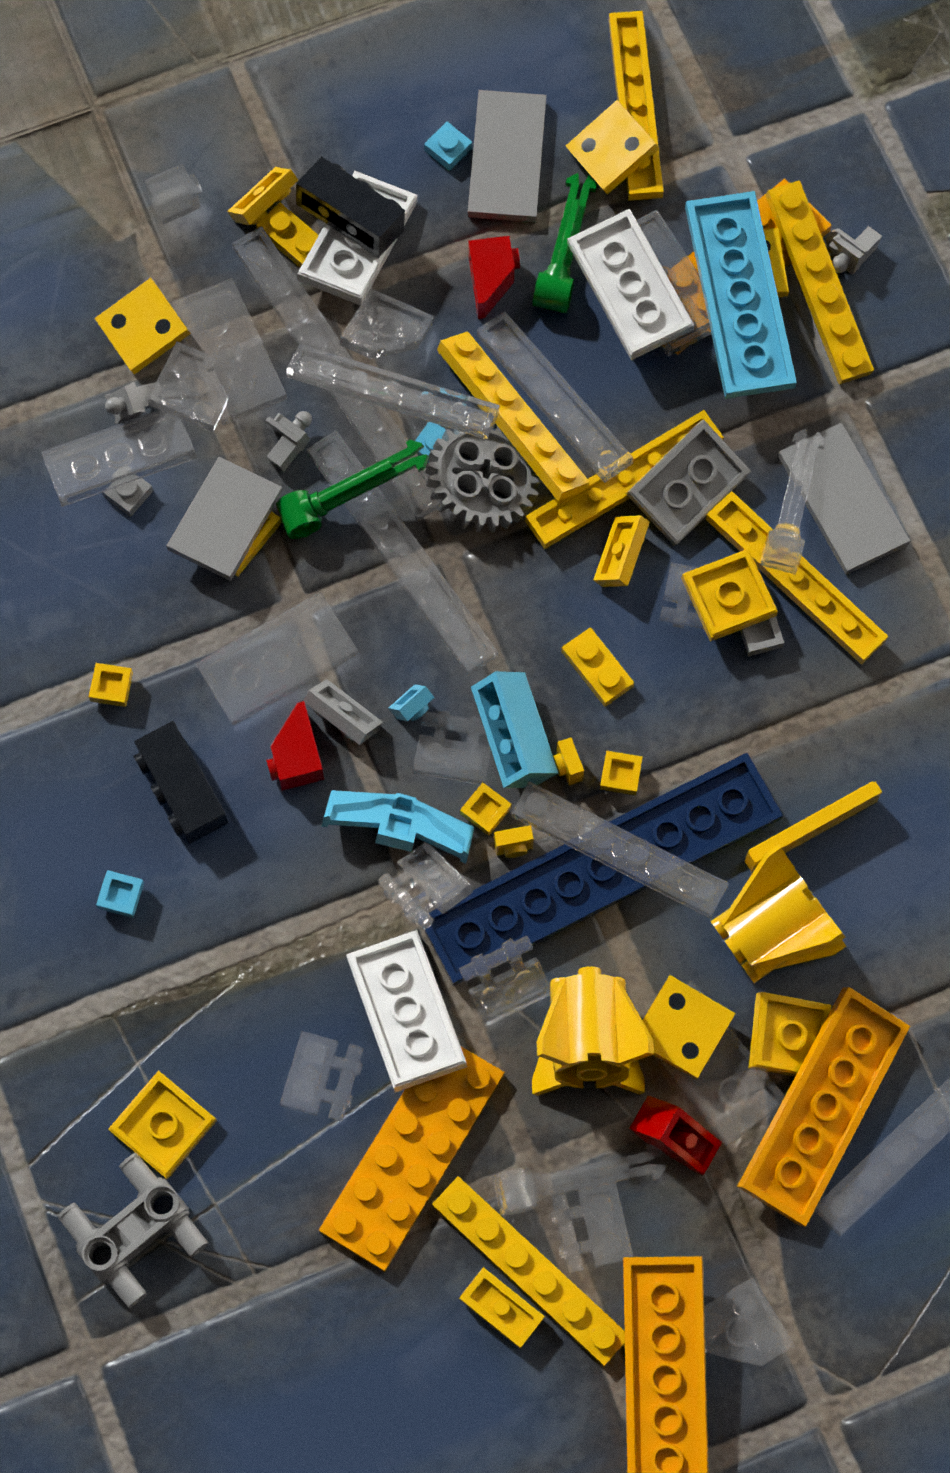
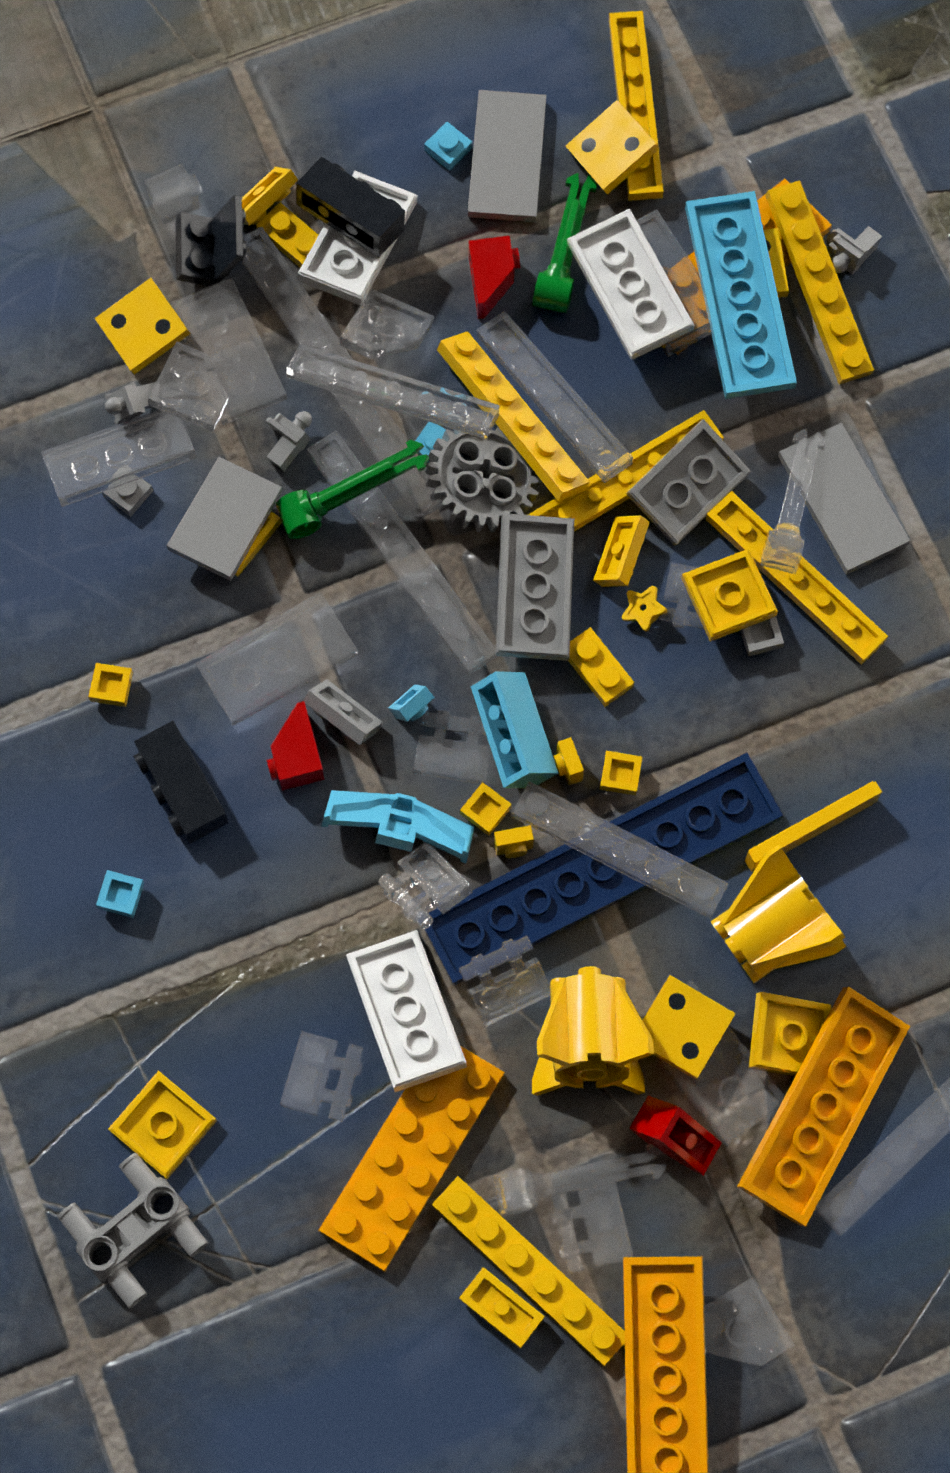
none -> black bracket [175,195,246,288]
none -> light grey tile [495,513,574,661]
none -> yellow plate [622,586,667,632]

